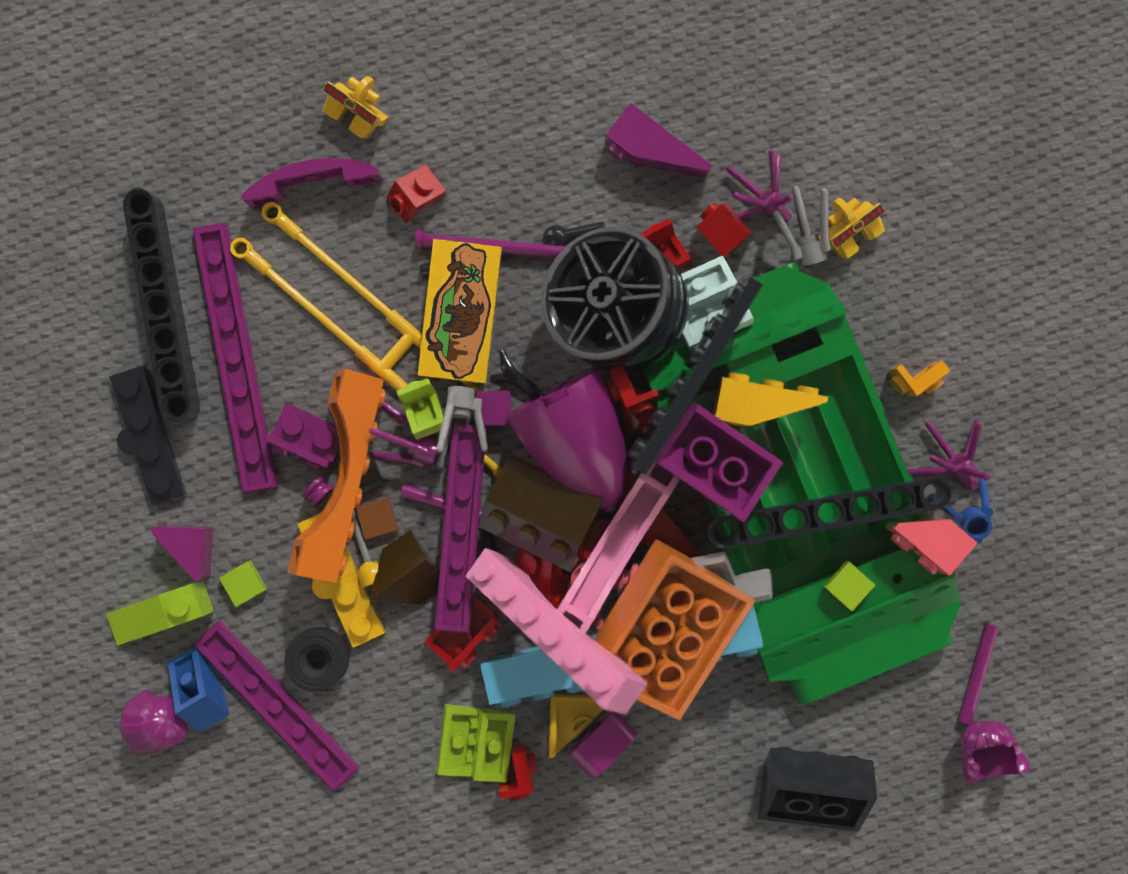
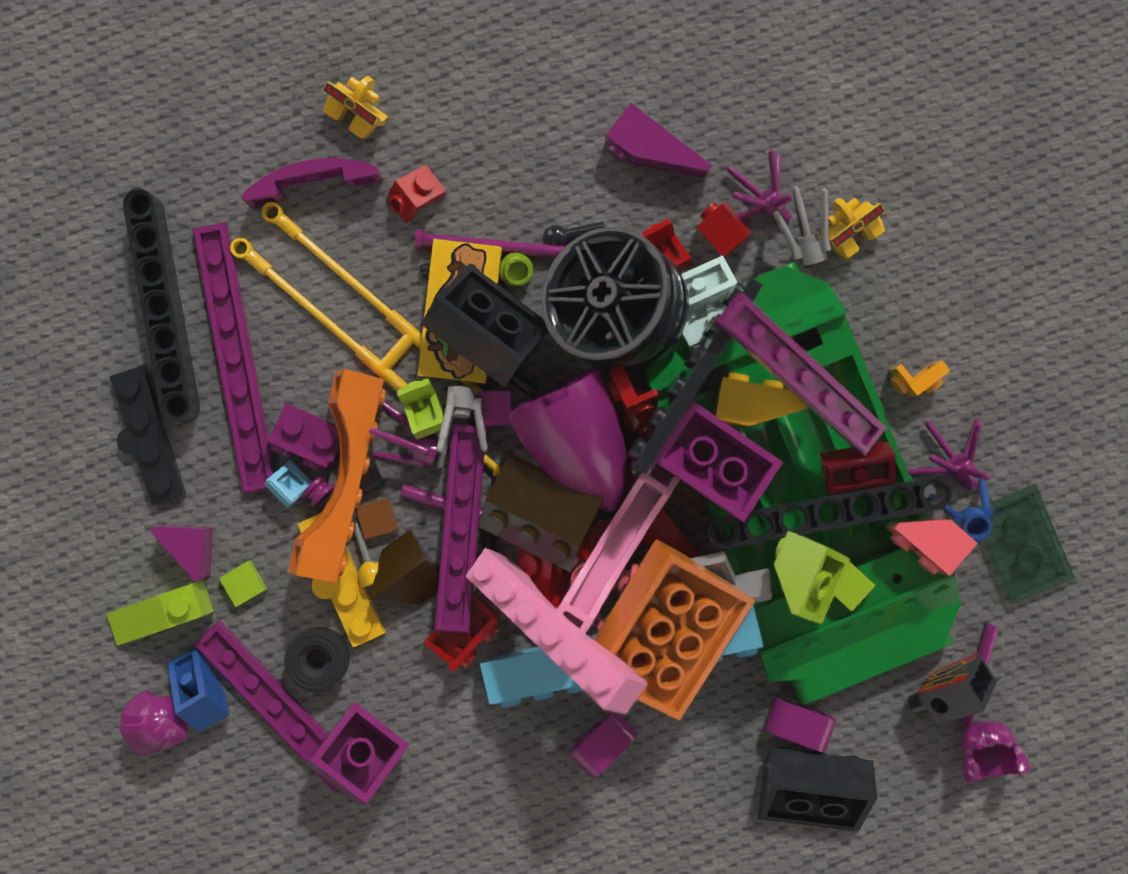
lime slope [435,704,516,782] -> none
red bracket [498,744,538,801] -> none
yellow tile [549,693,604,758] -> none
none -> medium azure tile [264,459,312,508]
none -> magenta brick [305,702,409,806]
none -> black slope [421,264,549,387]
none -> lime plate [499,253,533,287]
none -> magenta tile [715,293,887,456]
none -> magenta beam [764,695,837,752]
none -> lime slope [774,531,850,624]
none -> dark red slope [819,442,896,495]
none -> black torso [908,652,997,724]
none -> clear green tile [977,484,1075,604]

